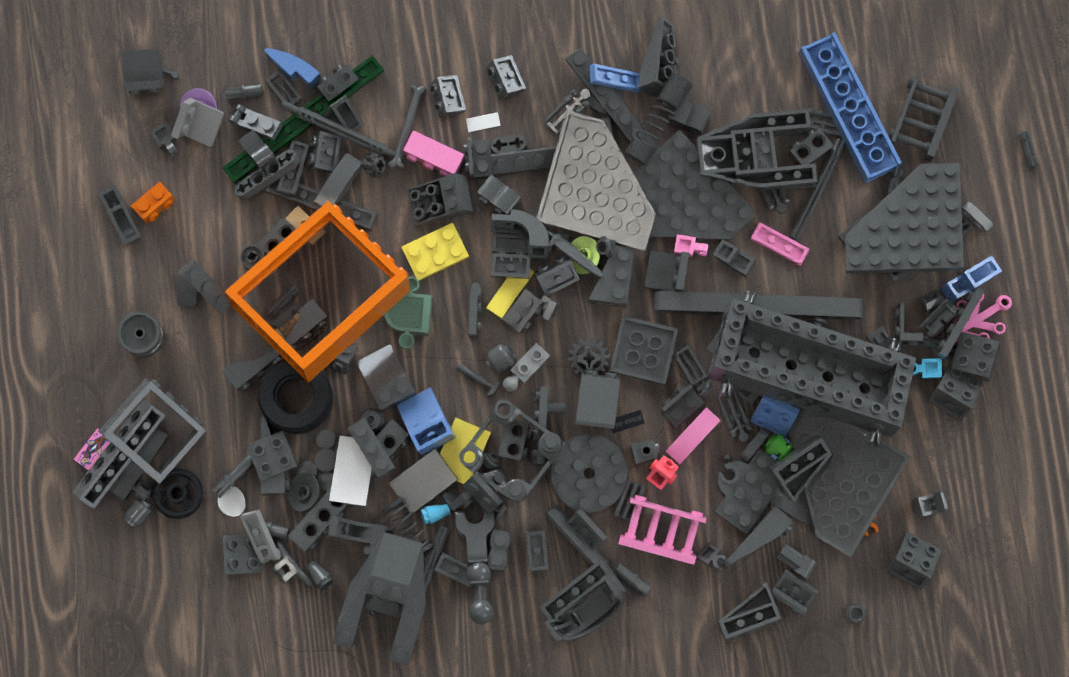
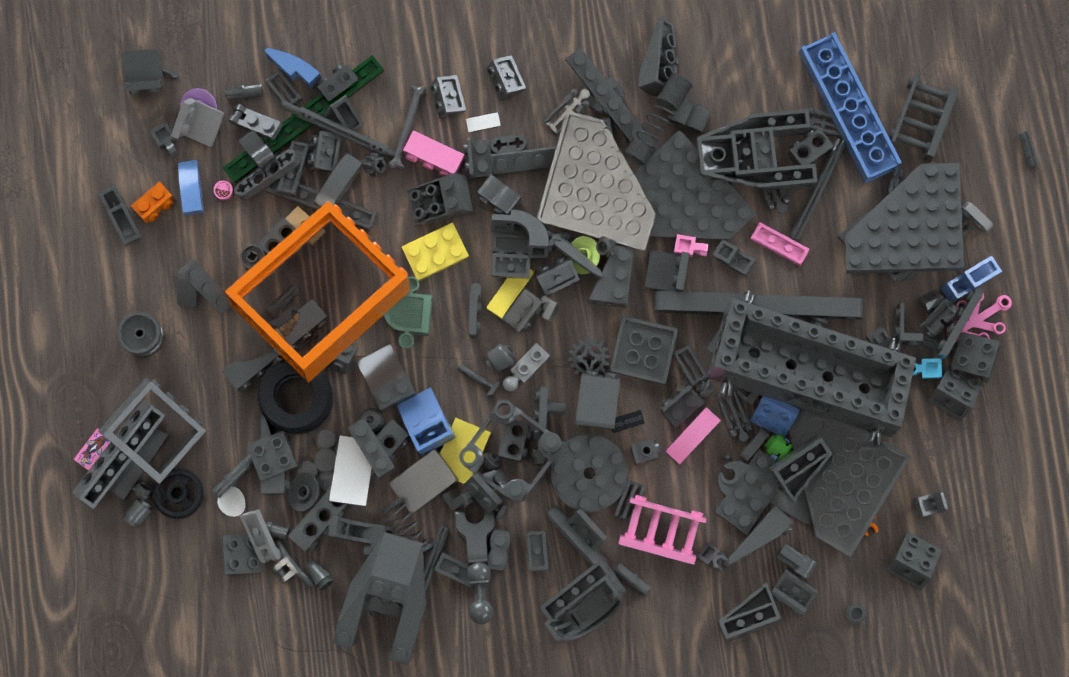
medium azure cone [420,503,450,525] -> none
medium blue tile [590,63,641,93] -> none
coral brick [646,455,679,490] -> none
none -> medium blue slope [178,160,204,216]
none -> bright pink tile [214,180,234,200]

